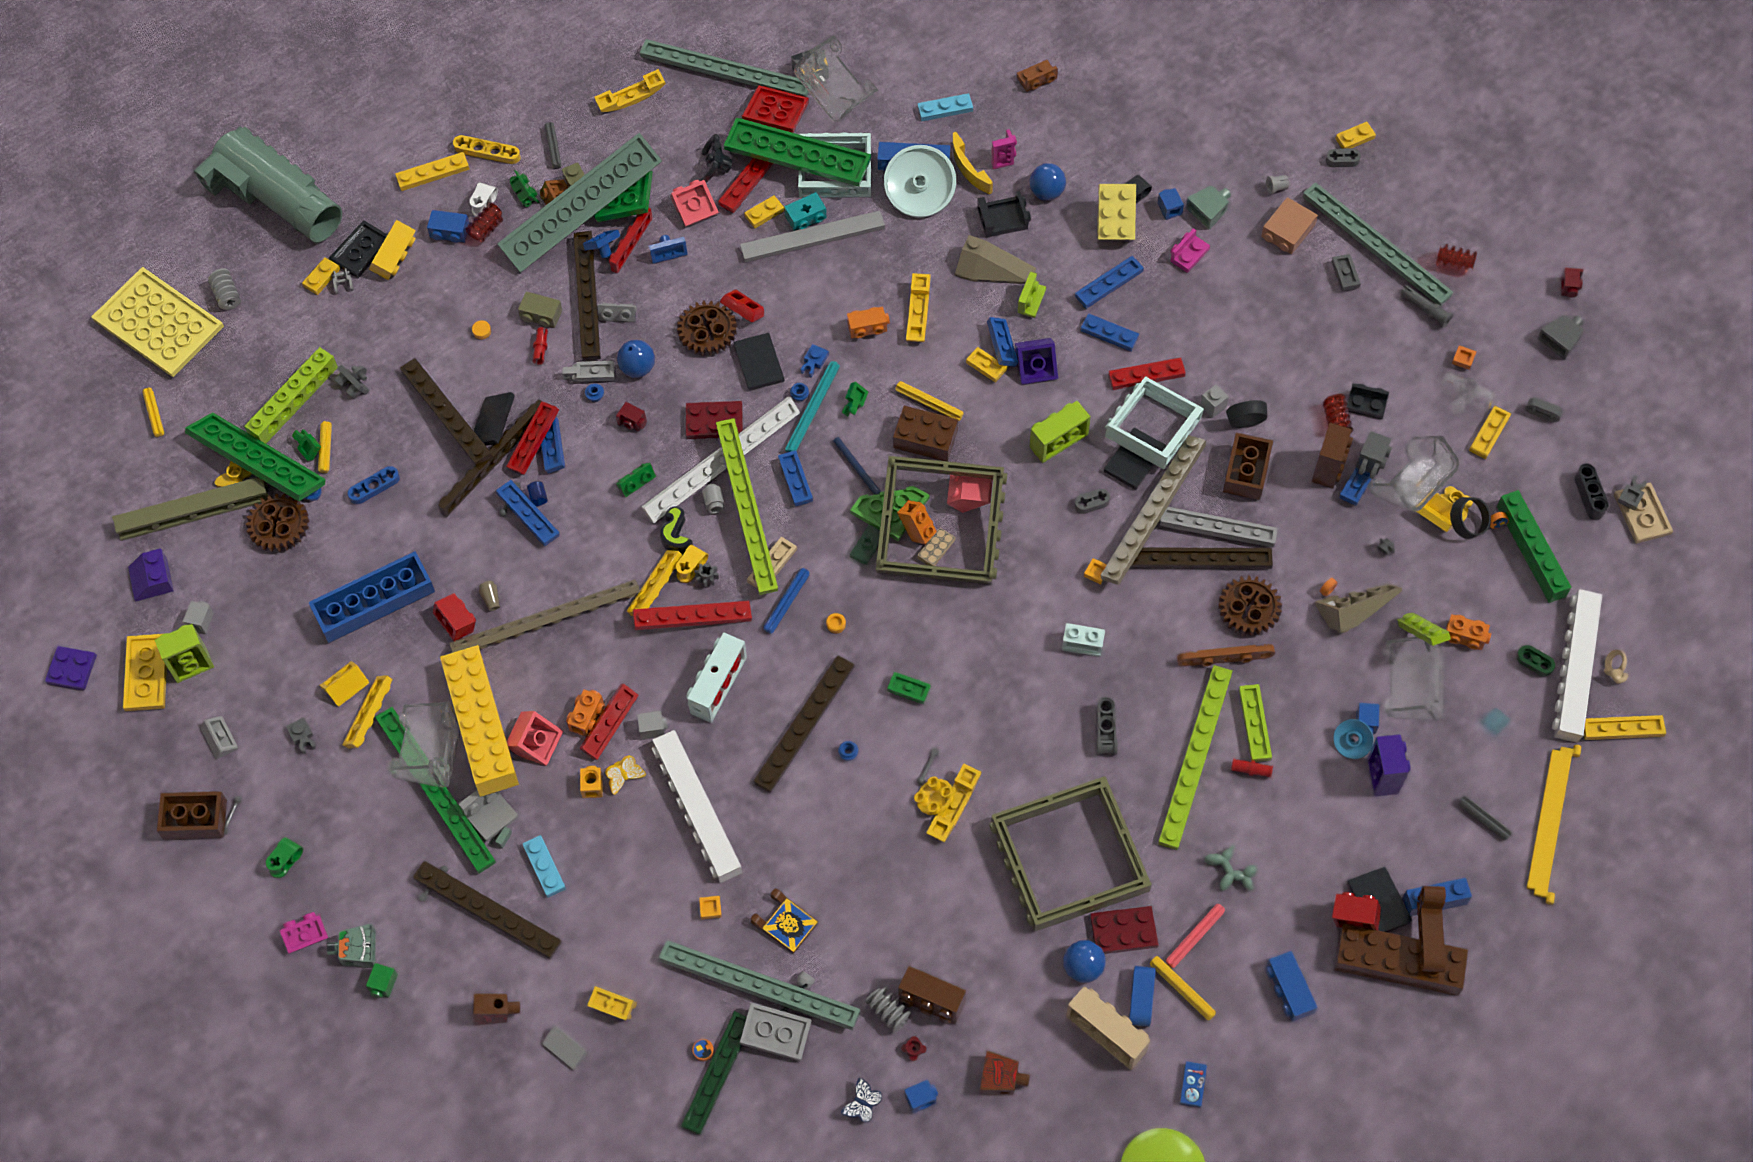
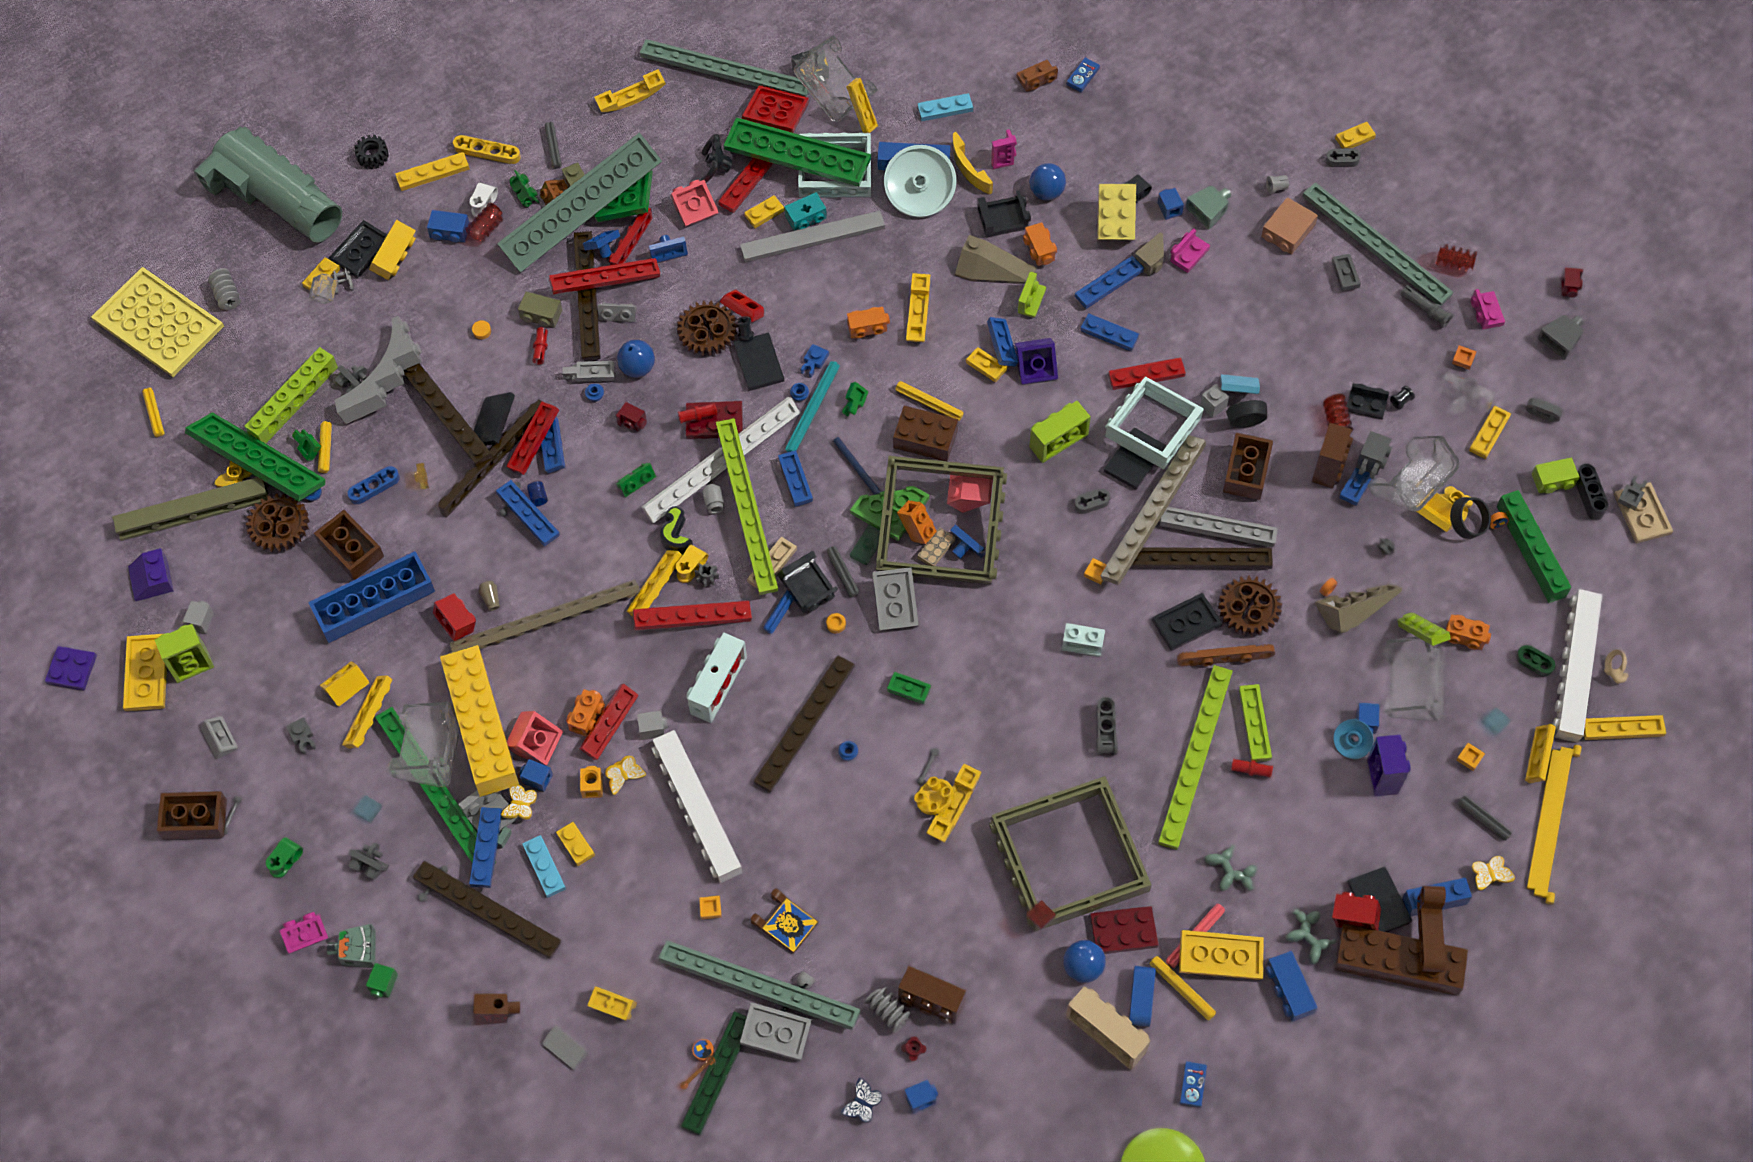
reddish brown torso [980,1050,1030,1096] -> none
none -> clear brick [309,274,338,304]
none -> reddish brown brick [314,510,384,580]
none -> light grey arch [335,316,422,424]
none -> dark grey hips [348,843,389,879]
none -> clear light blue tile [353,795,382,823]
none -> black tyre [354,135,389,169]
none -> clear yellow plate [414,462,429,489]
none -> blue plate [469,807,502,888]
none -> yellow animal [501,785,537,820]
none -> blue brick [519,759,553,792]
none -> red plate [549,258,661,295]
none -> yellow plate [556,822,595,866]
none -> red pin [678,403,717,423]
none -> clear orange hinge [680,1055,715,1089]
none -> black bush [735,316,754,341]
none -> black panel [777,550,838,614]
none -> dark grey axle [827,546,859,597]
none -> yellow tile [846,78,878,133]
none -> light grey plate [873,568,919,631]
none -> blue tile [950,524,986,559]
none -> orange brick [1023,222,1057,266]
none -> clear red tile [1026,900,1056,930]
none -> blue tile [1066,57,1100,92]
none -> dark tan slope [1135,232,1164,276]
none -> black tile [1152,592,1223,651]
none -> yellow plate [1179,930,1264,980]
none -> medium azure tile [1220,374,1260,394]
none -> sand green piece [1285,908,1336,965]
none -> black bush [1390,385,1415,410]
none -> light orange plate [1456,743,1485,771]
none -> dark pink bracket [1470,289,1505,330]
none -> yellow animal [1471,856,1515,891]
none -> yellow tile [1525,724,1556,783]
none -> lime brick [1531,457,1579,493]

